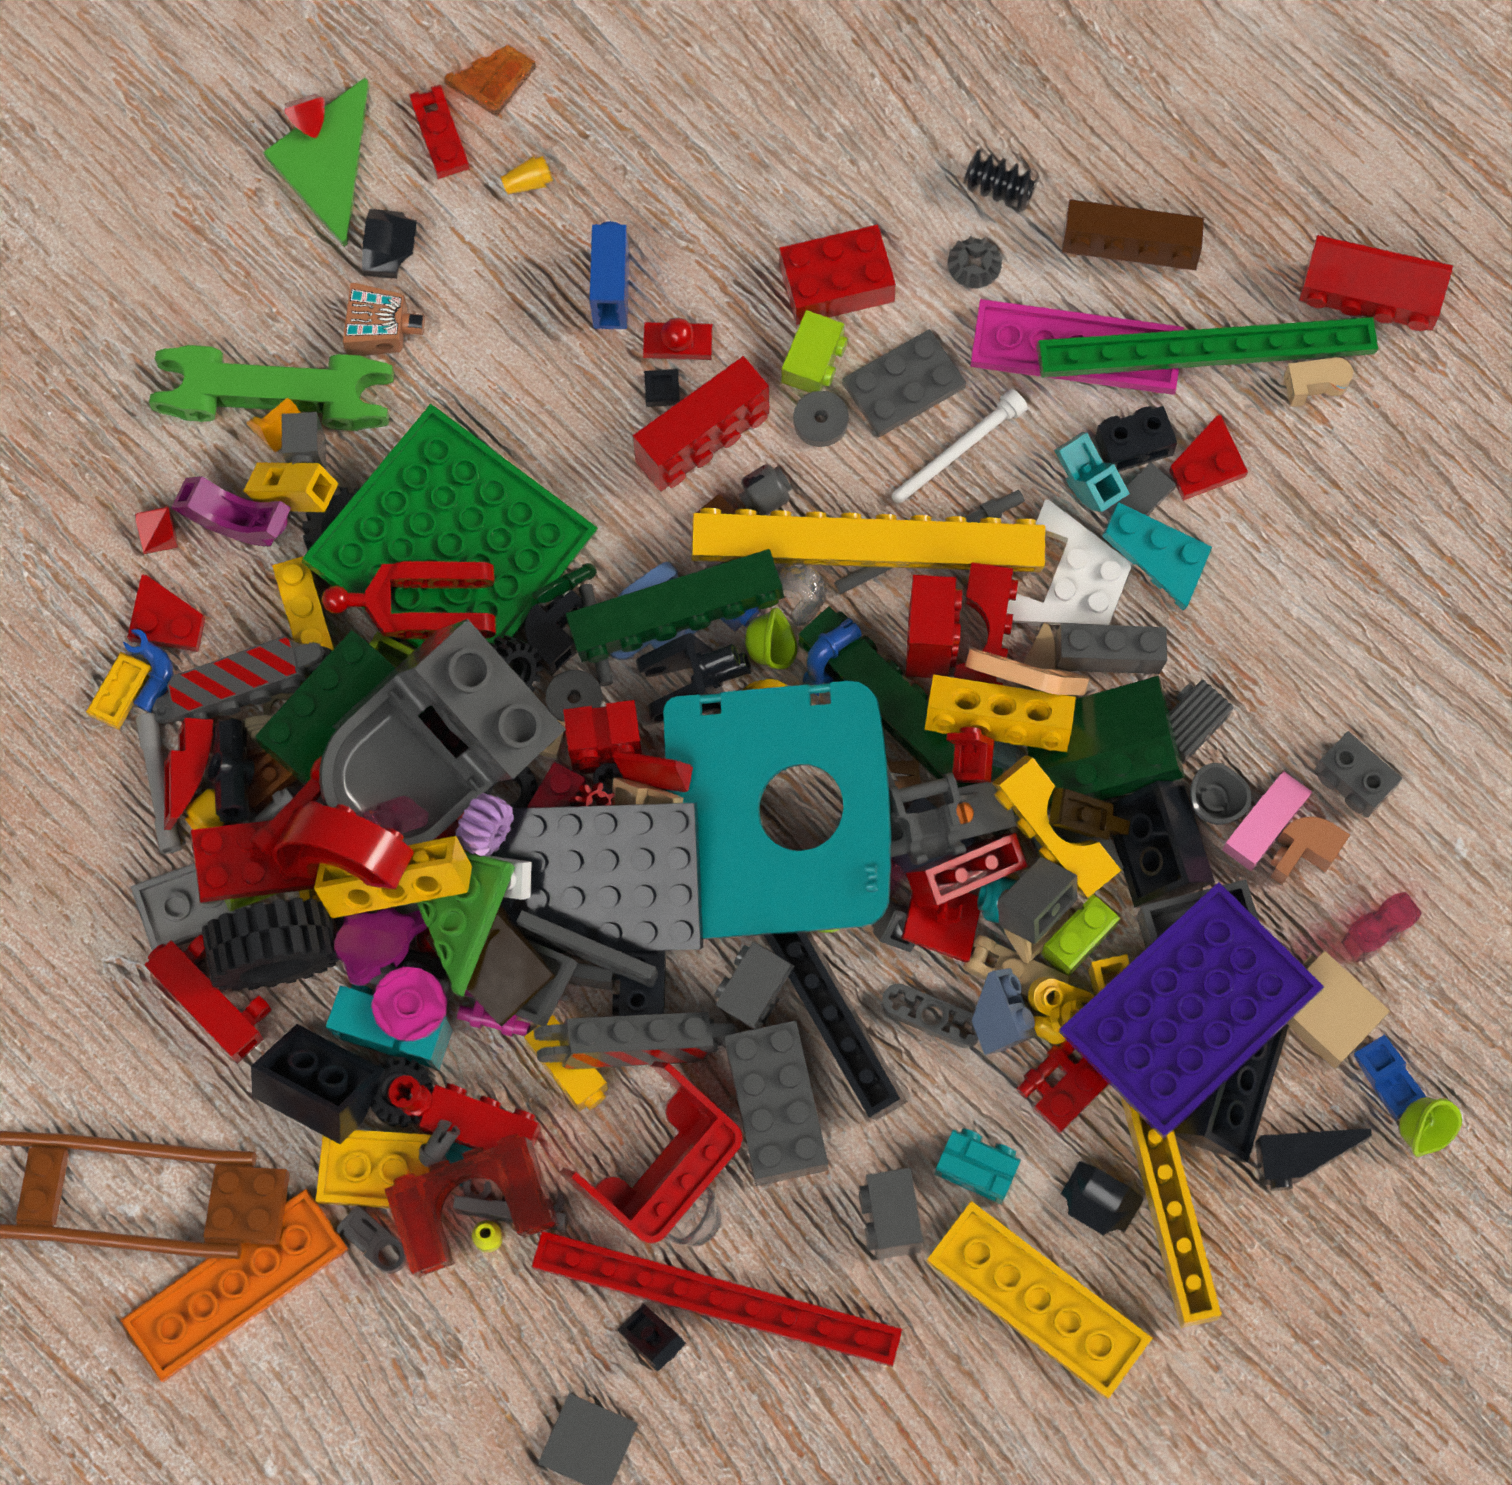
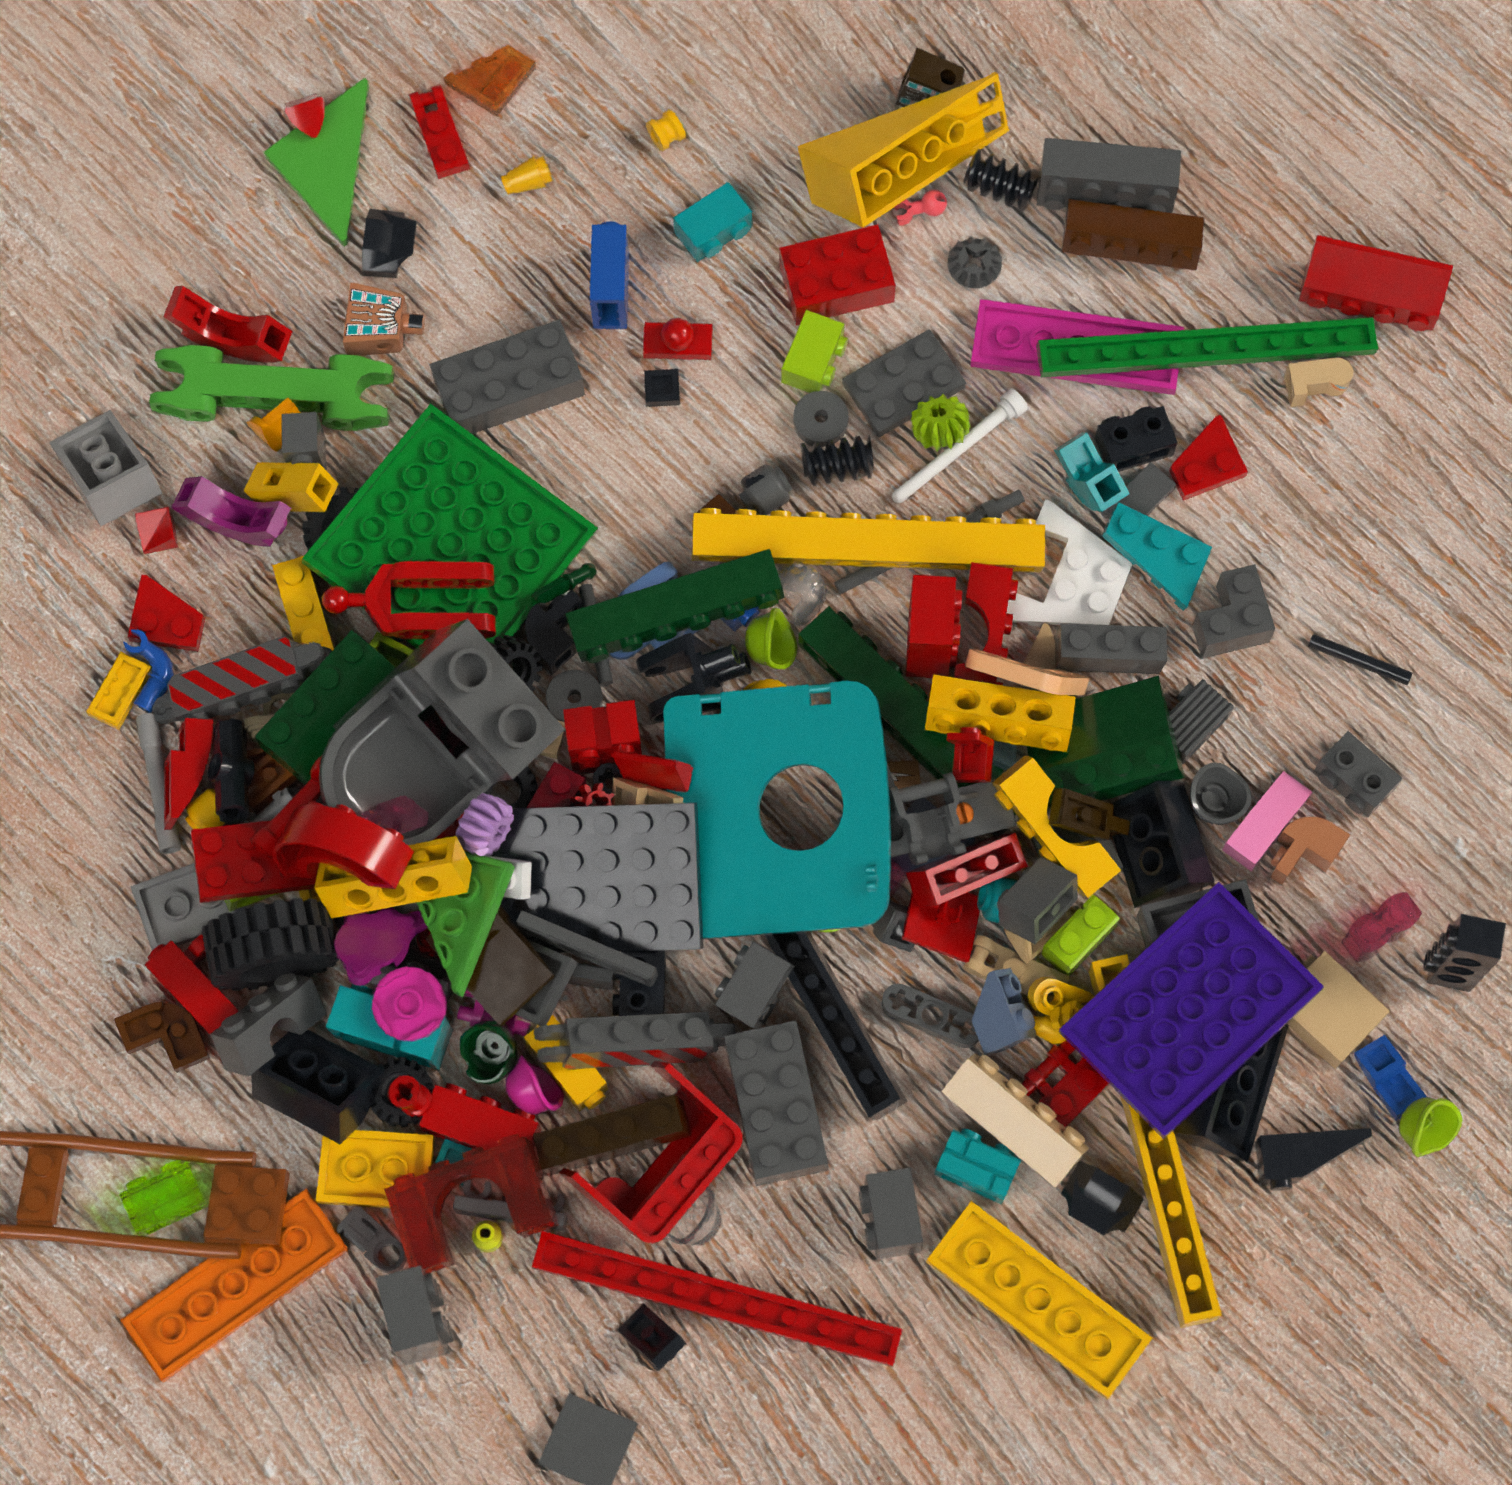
dark grey pin [418,1120,460,1169] -> none
red brick [633,356,770,492] -> none
blue piece [802,618,862,696] -> none
none -> light grey slope [49,410,162,526]
none -> reddish brown plate [114,1001,210,1073]
none -> clear neon green brick [119,1160,209,1236]
none -> red arch [163,285,293,363]
none -> dark grey arch [210,973,327,1077]
none -> dark grey brick [376,1266,454,1365]
none -> dark grey brick [430,319,585,434]
none -> dark green helmet [459,1021,518,1085]
none -> dark pink helmet [505,1055,564,1115]
none -> dark brown brick [533,1095,692,1175]
none -> yellow wheel [646,109,686,152]
none -> teal brick [673,182,752,263]
none -> yellow piece [797,72,1009,228]
none -> black piece [800,435,874,486]
none -> coral arm [894,190,947,225]
none -> dark brown torso [895,48,978,107]
none -> lime gear [911,393,970,452]
none -> tan brick [941,1053,1089,1188]
none -> dark grey brick [1037,138,1182,213]
none -> dark grey brick [1192,564,1275,659]
none -> black bar [1308,634,1413,685]
none -> black brick [1423,914,1506,992]

